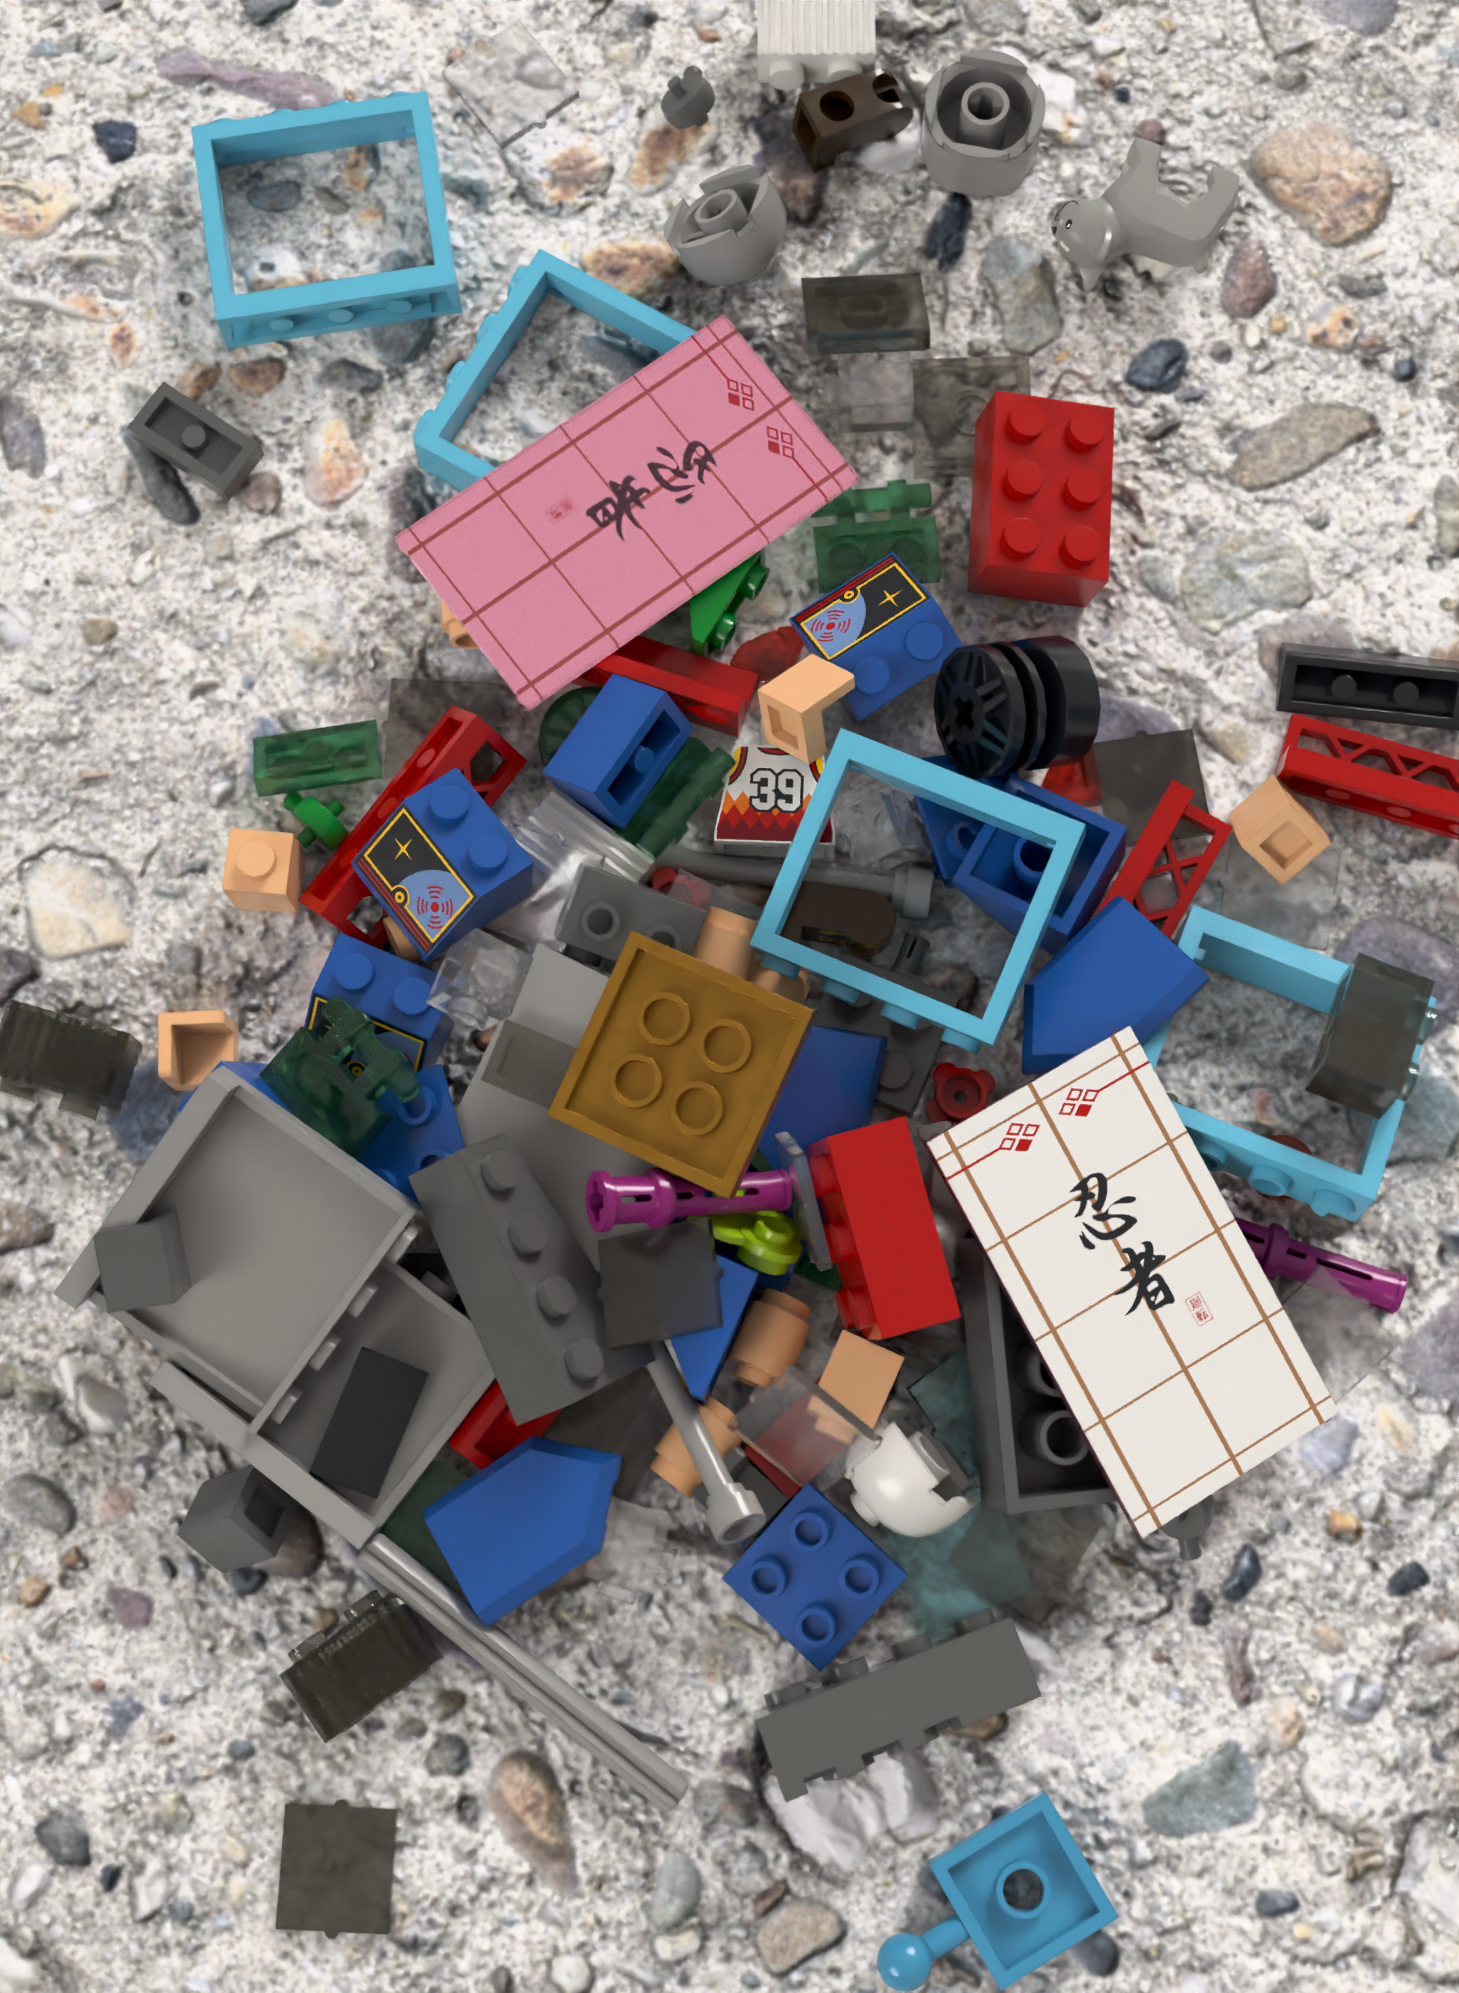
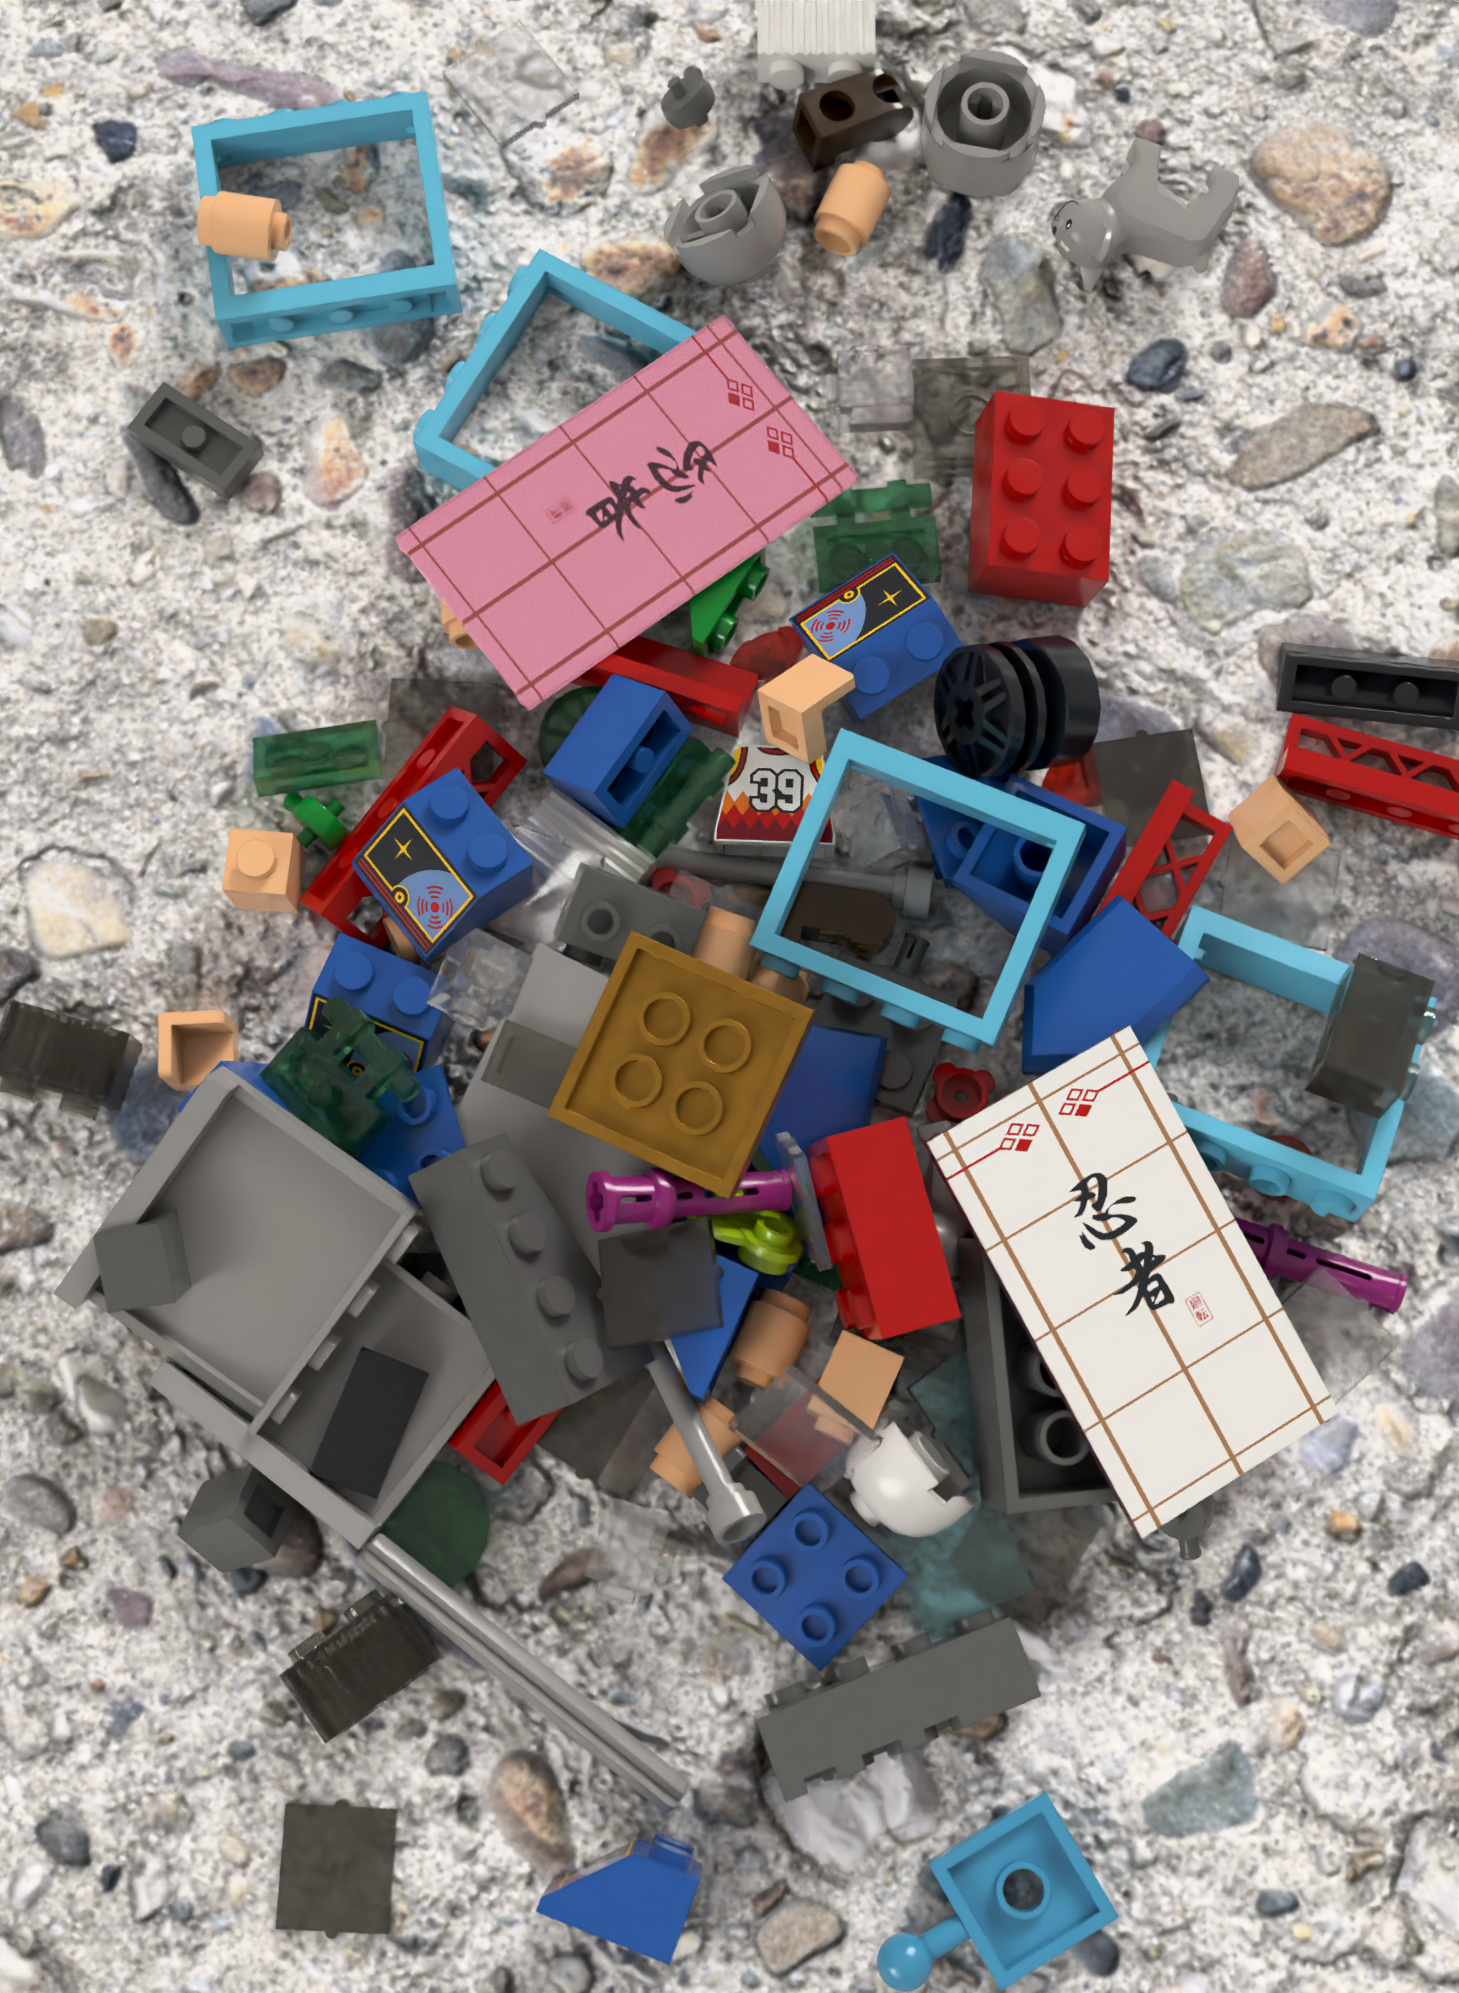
blue tile [423,1436,623,1627] -> none
clear smoke tile [801,273,930,356] -> none
none -> light nougat brick [197,191,292,262]
none -> blue slope [536,1833,703,1965]
none -> light nougat brick [813,161,891,257]

